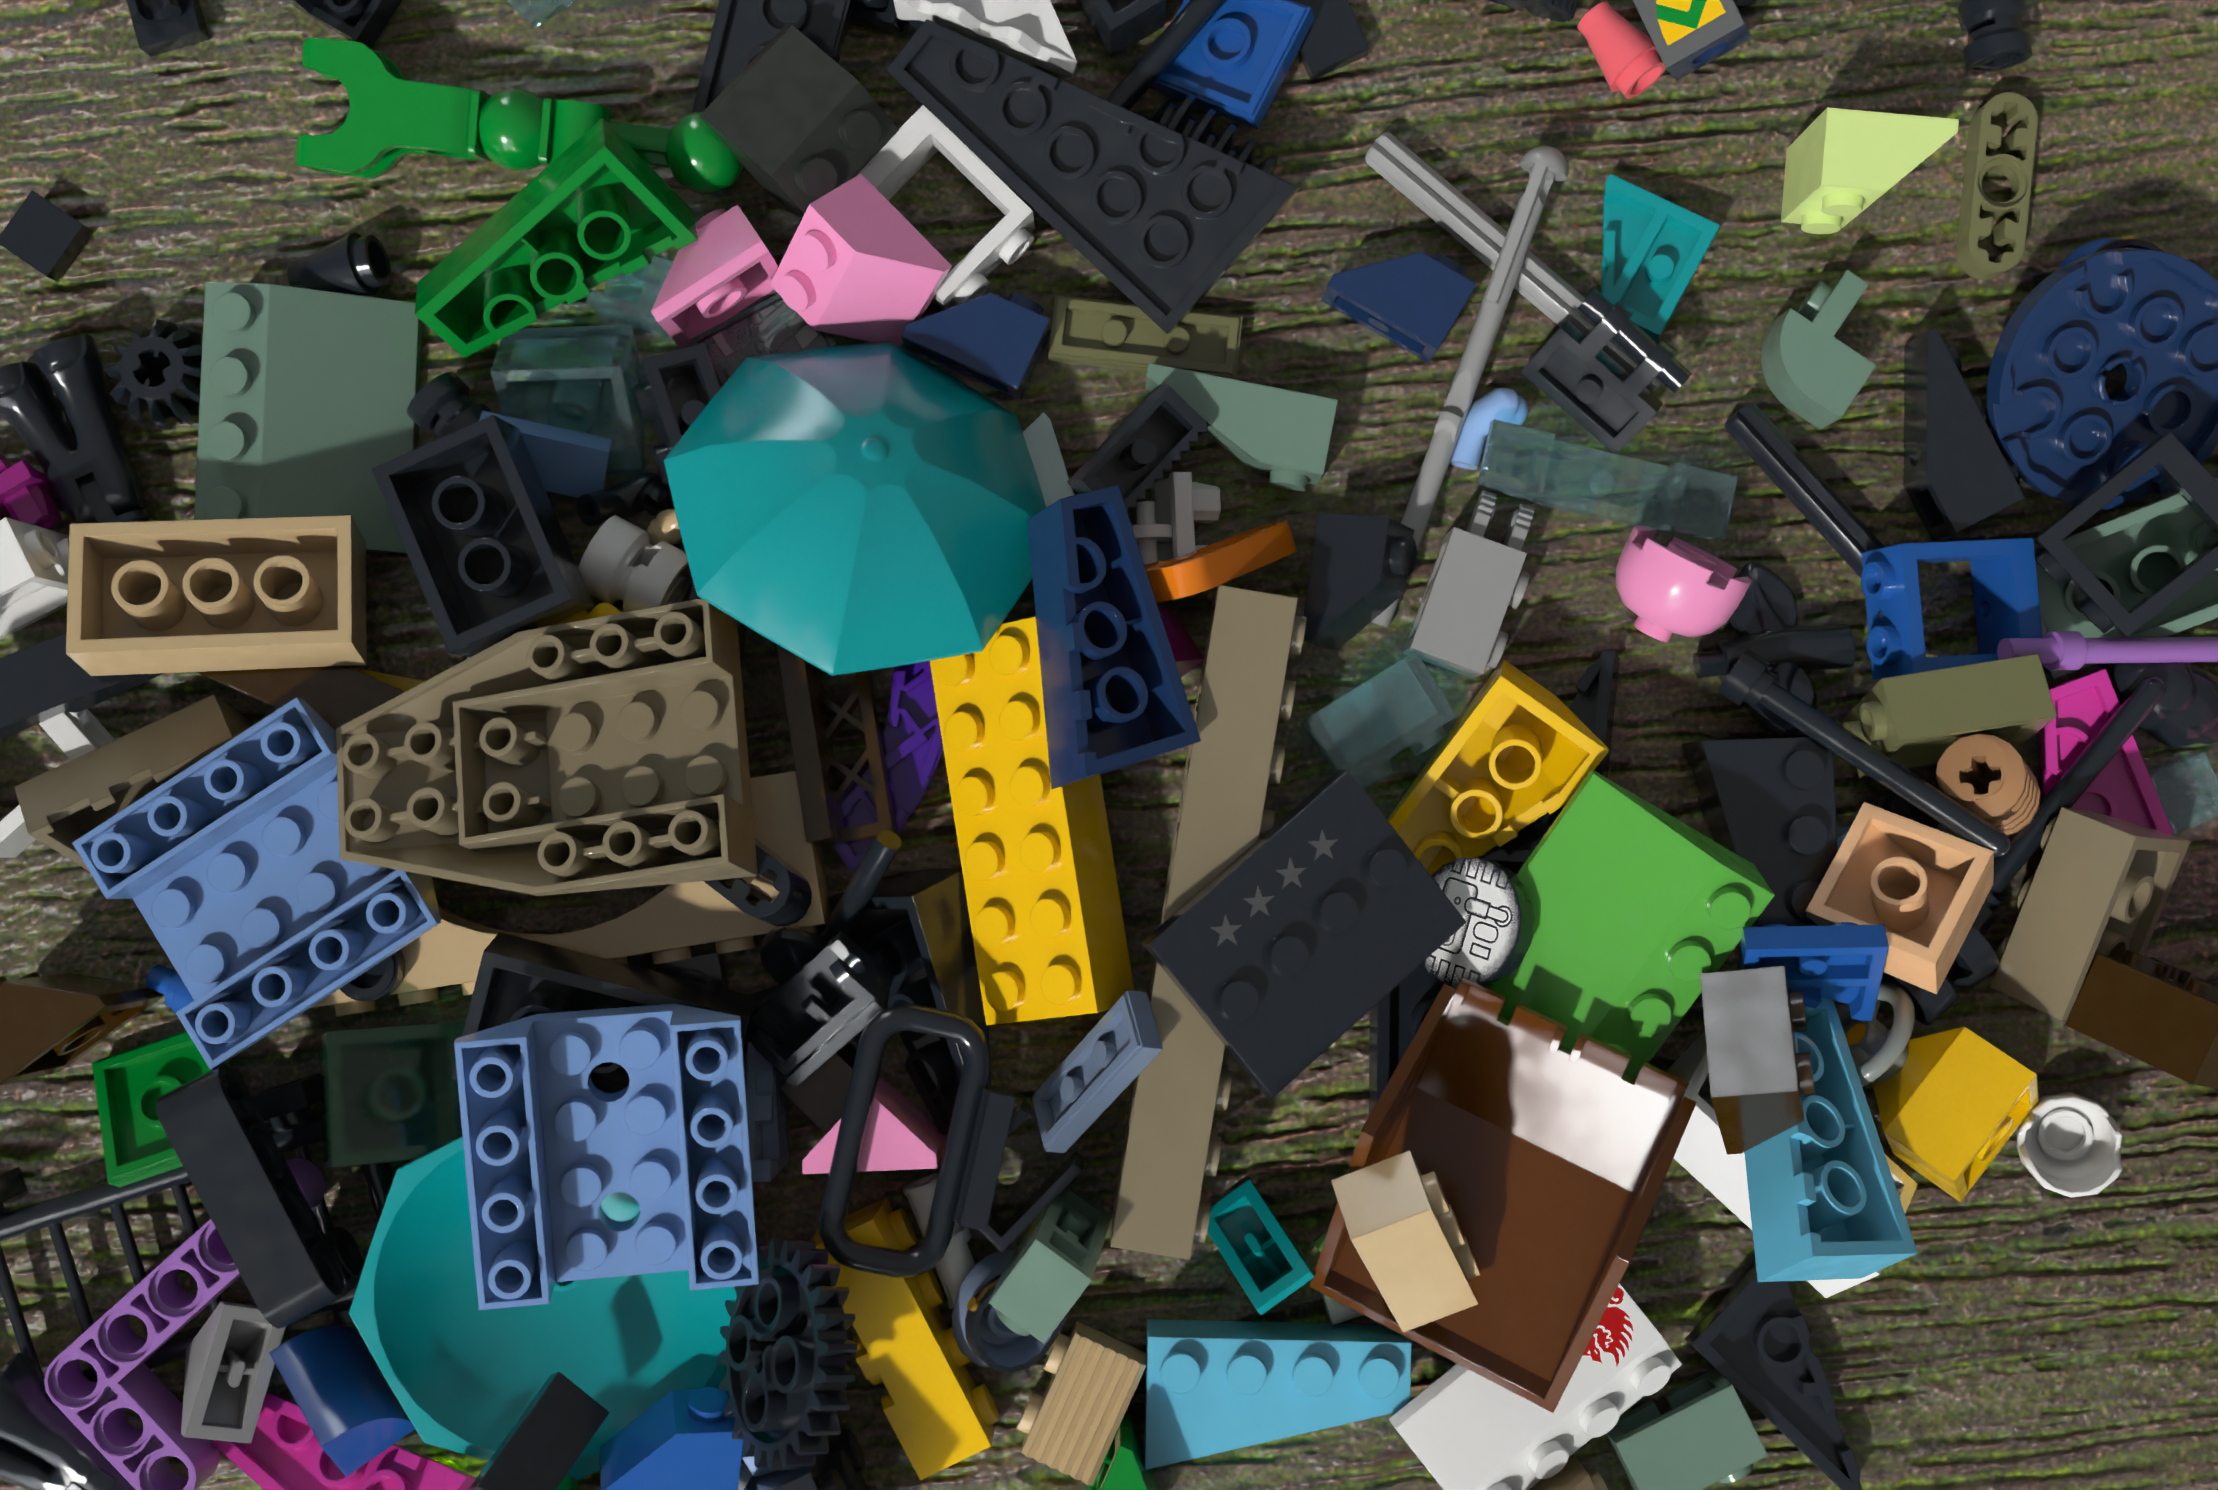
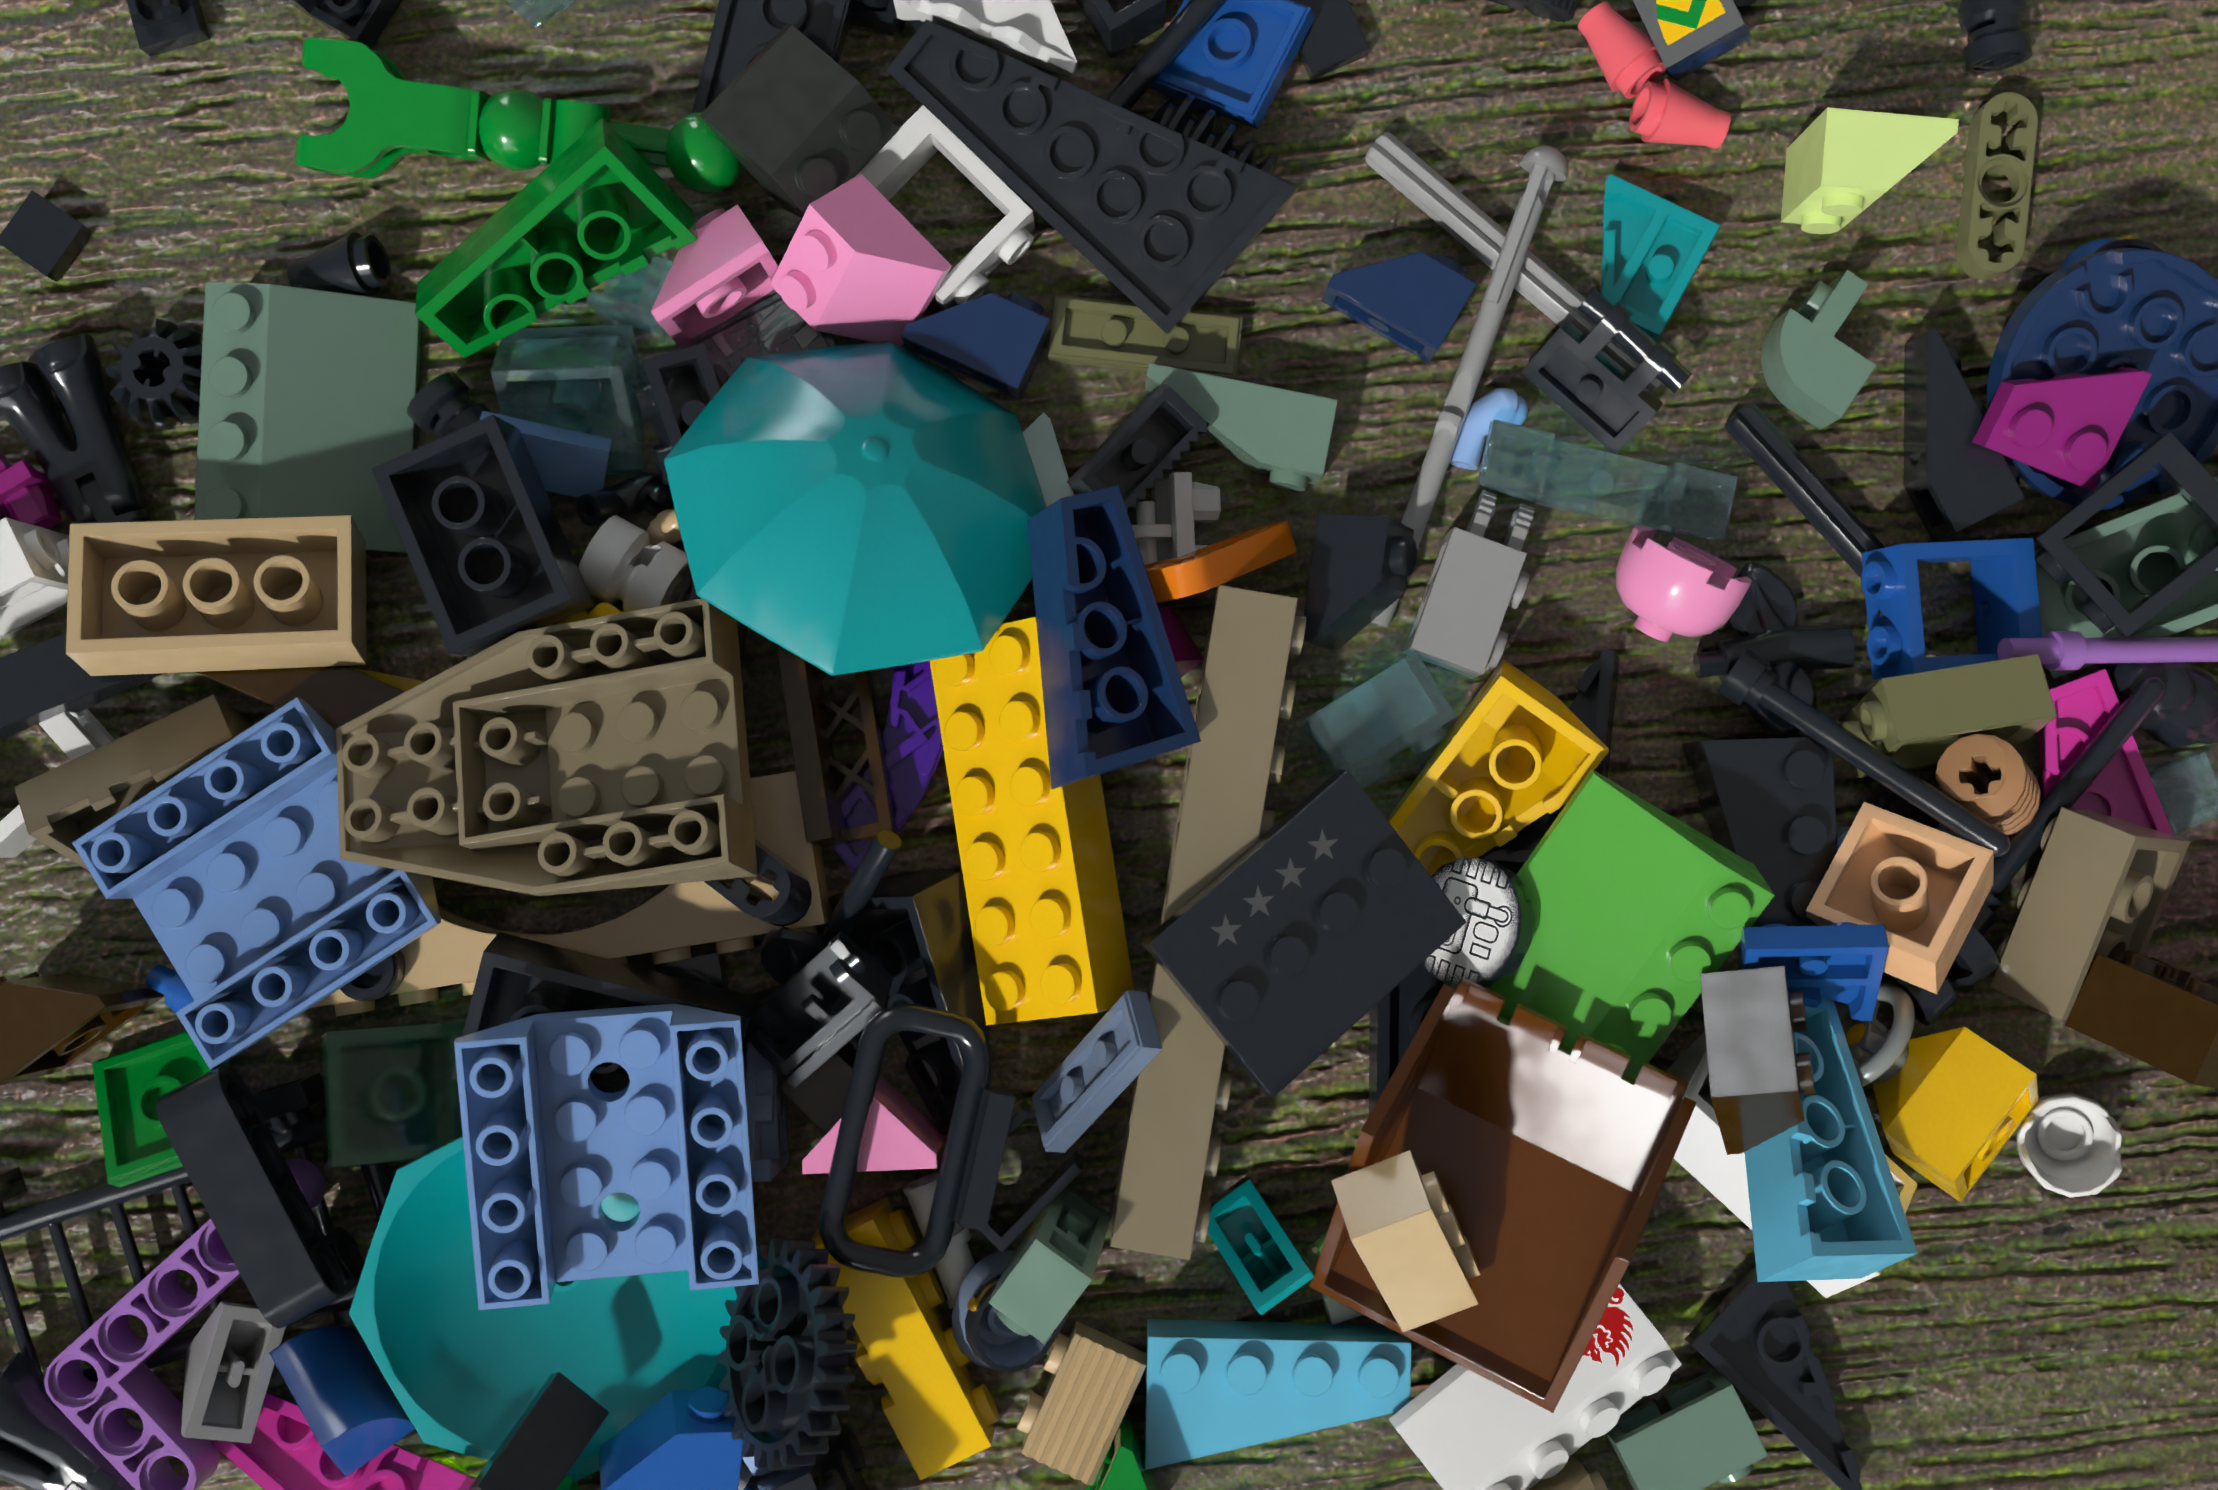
none -> coral cone [1629,79,1731,149]
none -> magenta wing [1972,367,2152,491]

